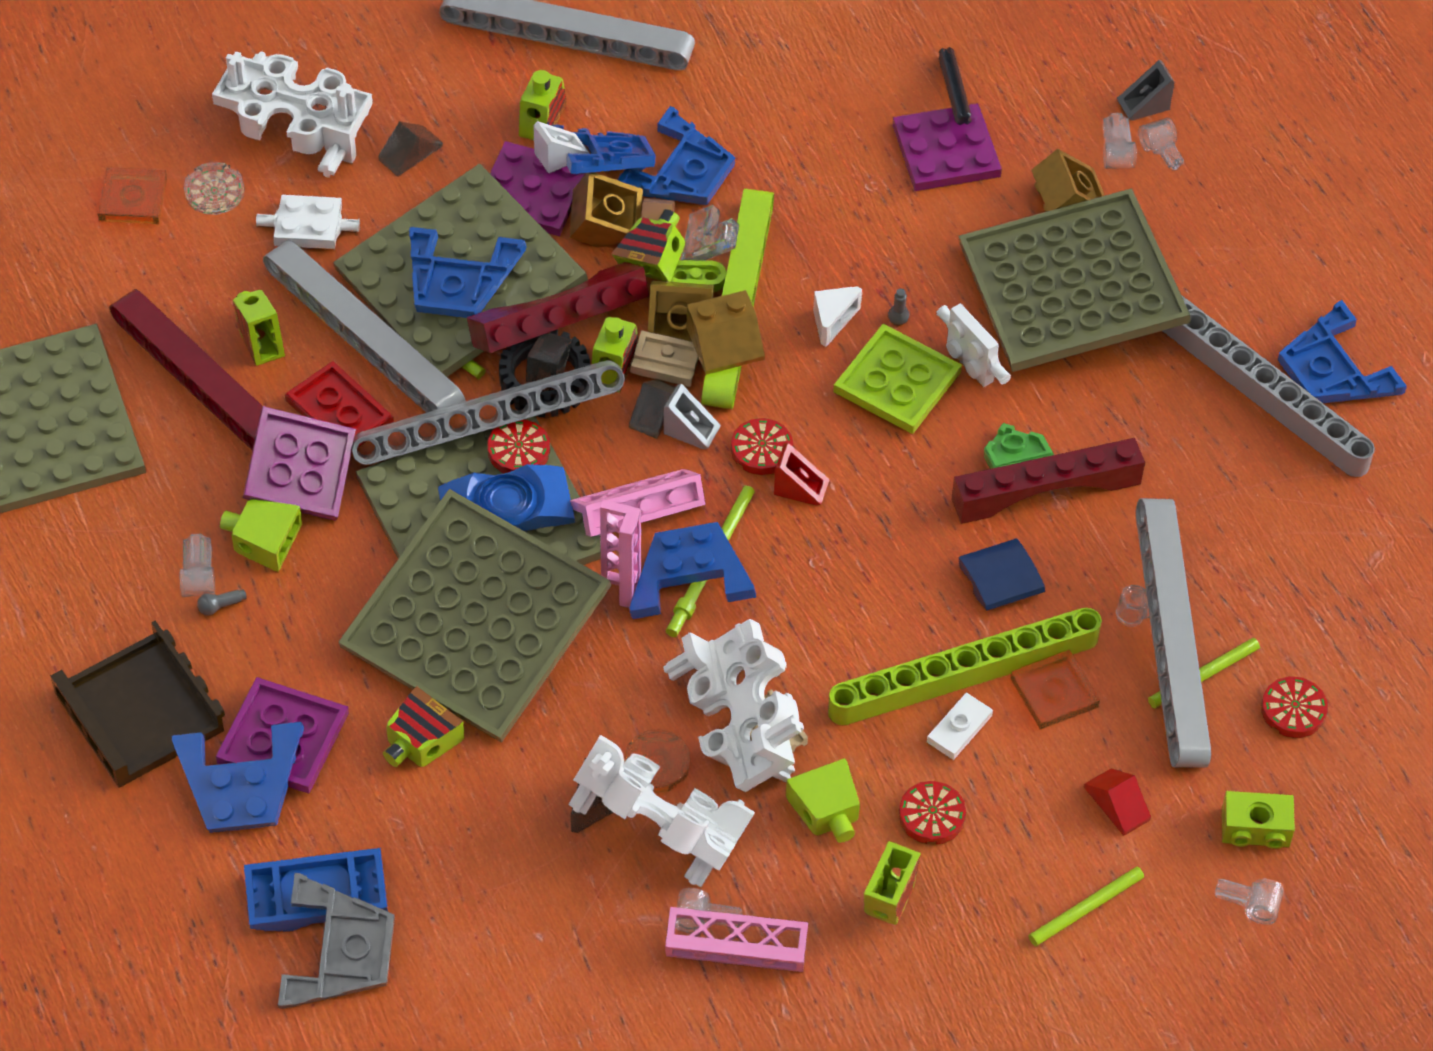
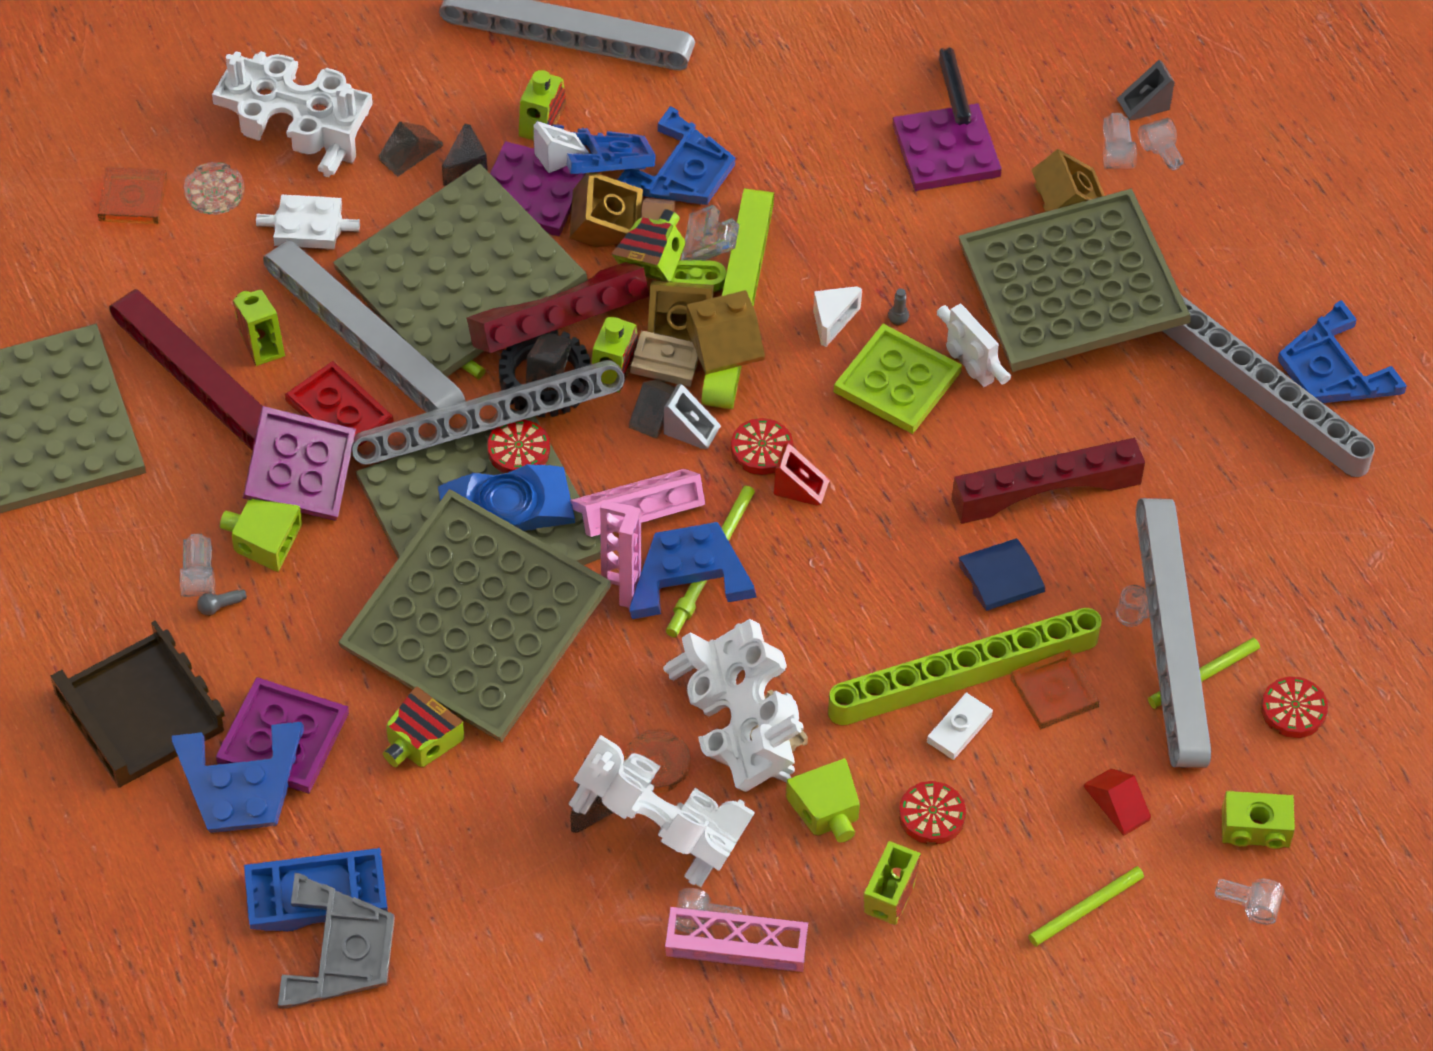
blue wing [409,227,526,318] -> none
bright green plate [984,423,1054,469] -> none
none -> clear smoke slope [442,123,487,186]

